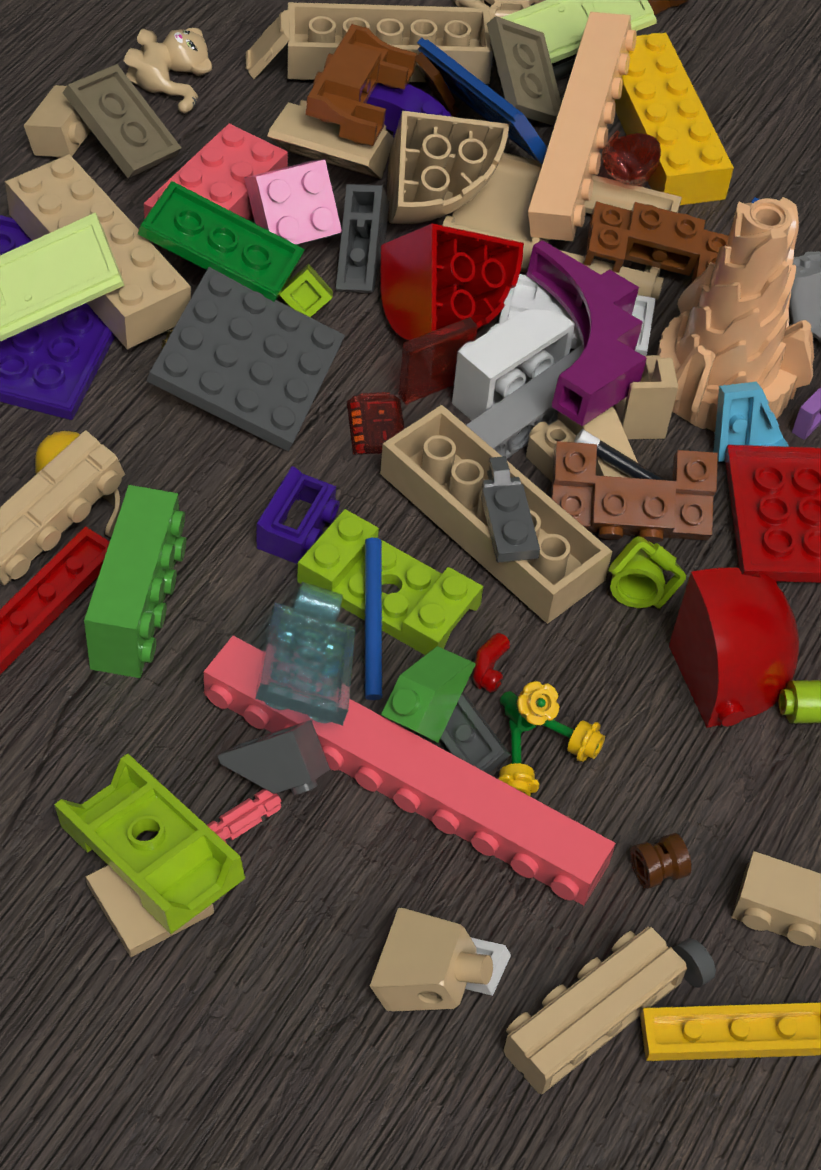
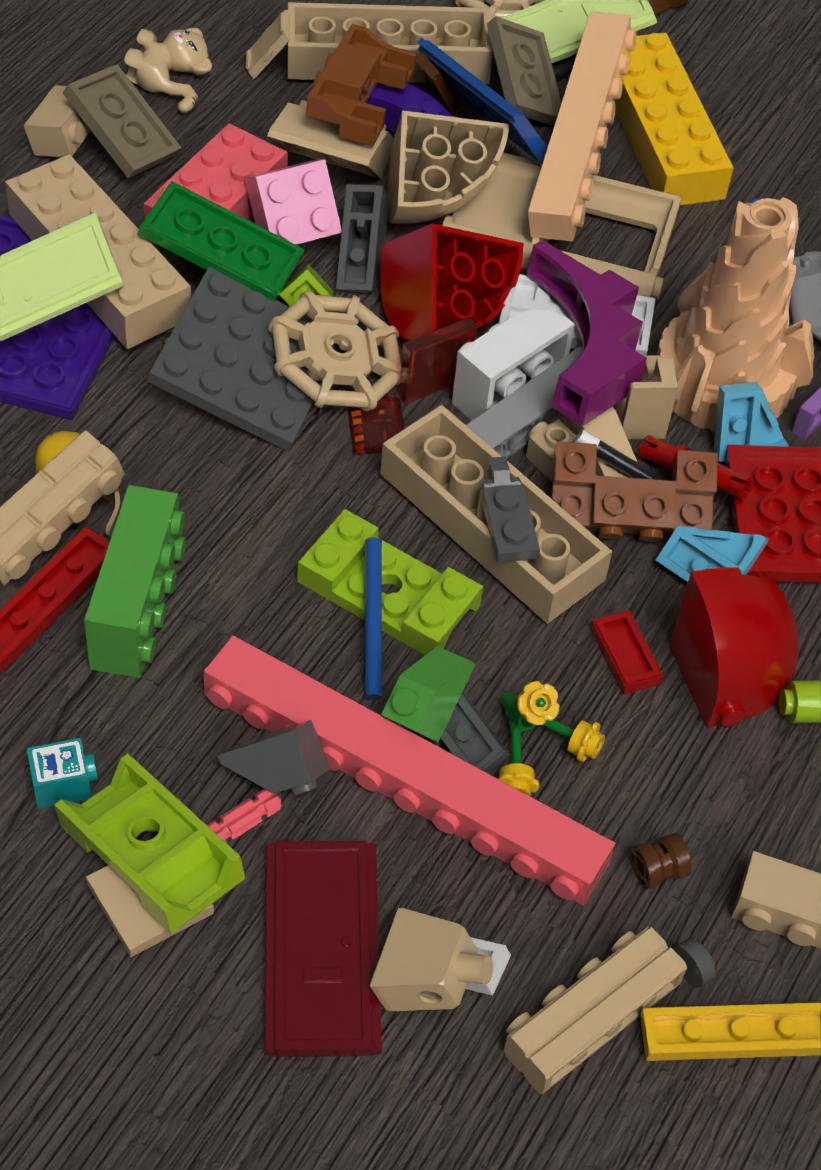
clear light blue hinge [255,582,355,726] -> none
dark purple window [257,466,340,564] -> none
red arm [473,633,510,693] -> none
dark orange bracket [583,201,729,283] -> none
clear red piece [602,131,661,187] -> none
lime piece [609,537,686,608] -> none
none -> teal brick [27,738,98,809]
none -> dark red piece [265,841,382,1057]
none -> tan plate [269,291,406,411]
none -> red tile [590,610,664,695]
none -> red pin [638,435,754,500]
none -> medium azure wing [656,526,769,582]

